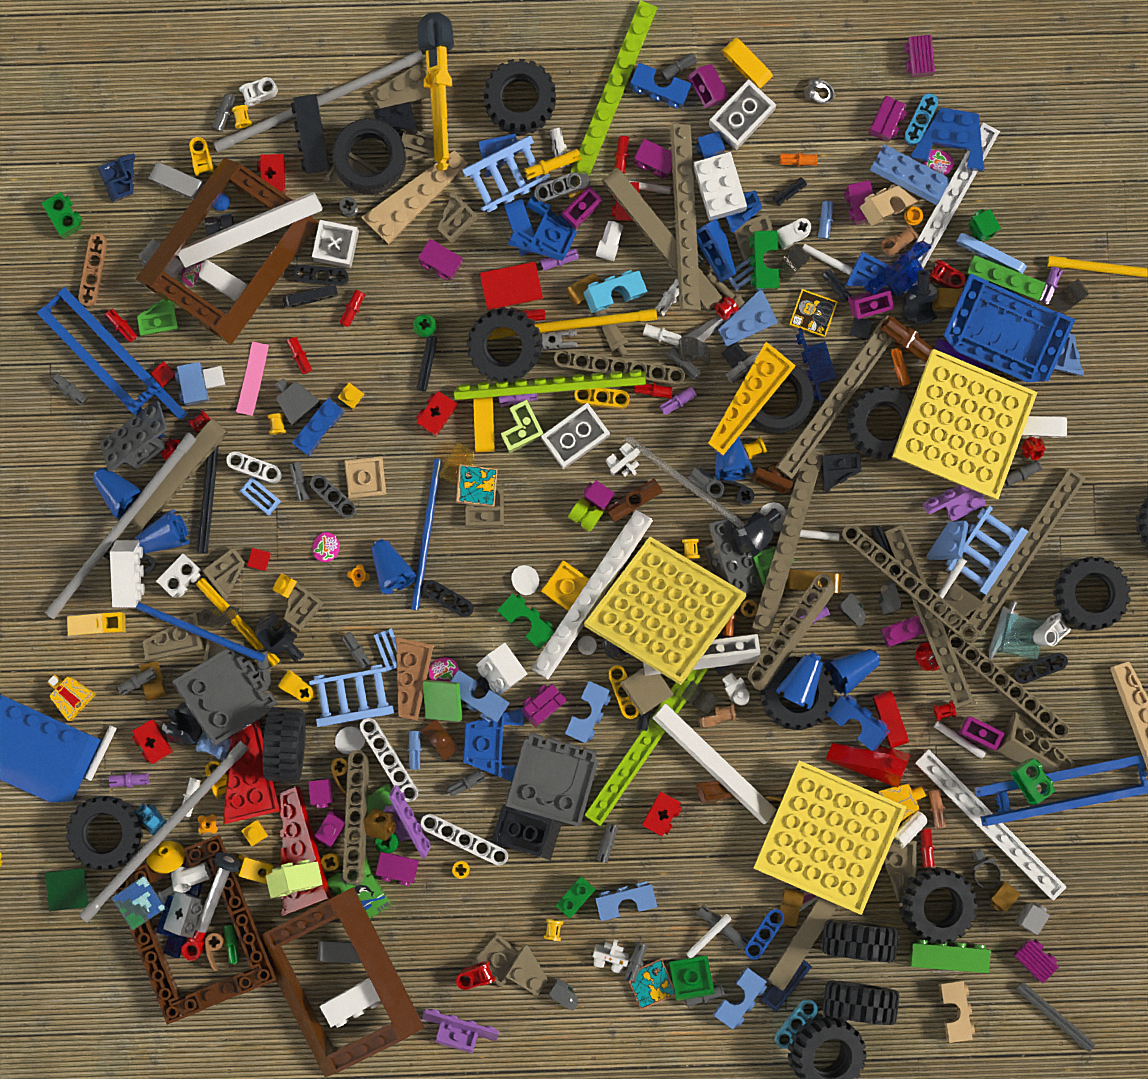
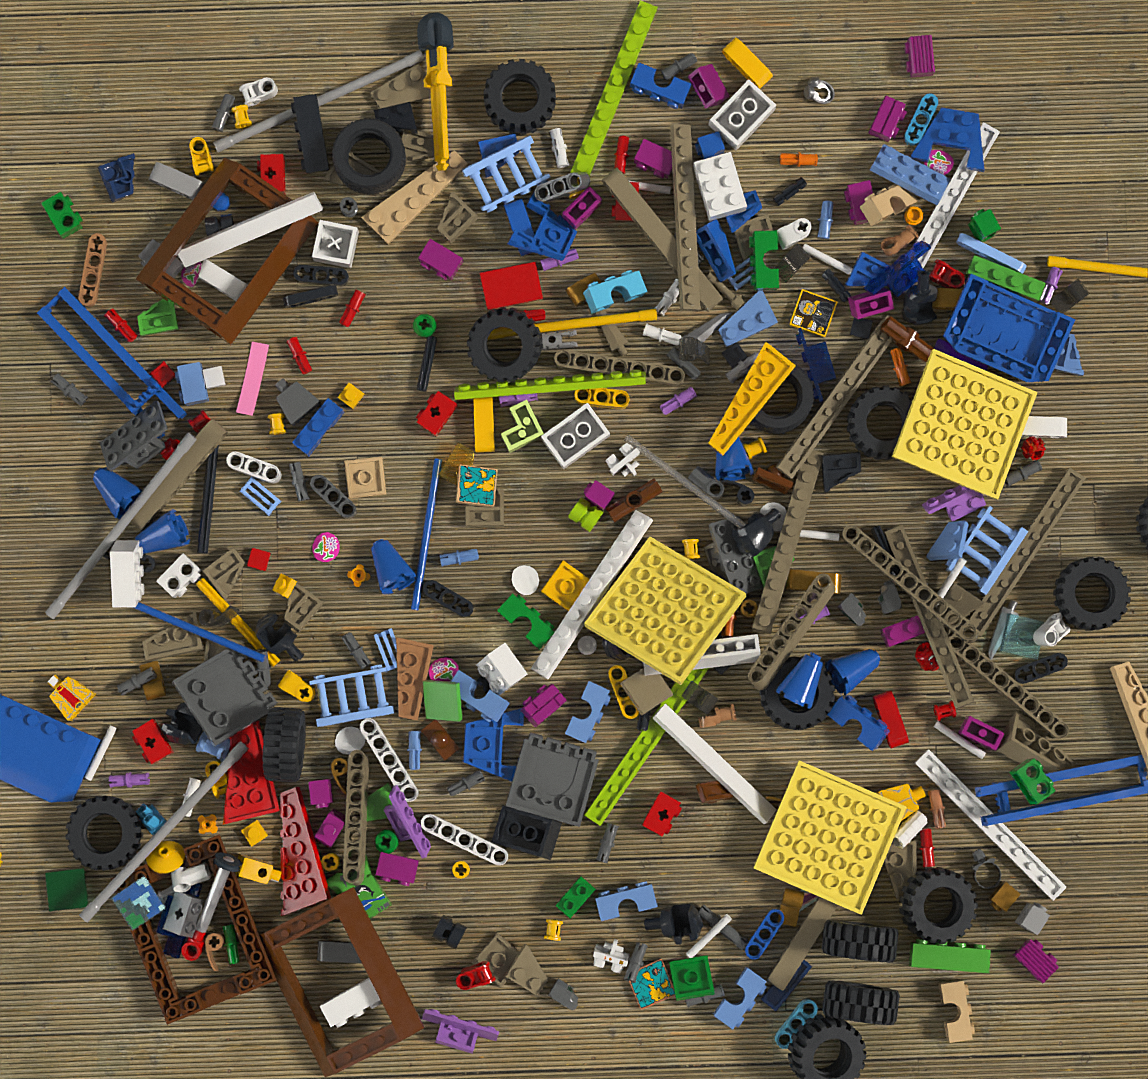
yellow slope [67,612,126,636] -> none
yellowish green brick [266,860,323,899] -> none
pearl gold brick [364,809,396,841] -> none
yellow pin [524,149,581,180] -> none
white piece [596,221,623,262] -> none
red axle [634,383,672,399] -> none
red wheel [715,296,738,320] -> none
white hips [722,673,750,705] -> none
red wedge [826,743,911,788] -> none
dark grey axle [1016,982,1095,1052] -> none
none -> black wheel [432,915,467,950]
none -> medium blue axle [440,549,479,567]
none -> black piece [644,903,703,945]

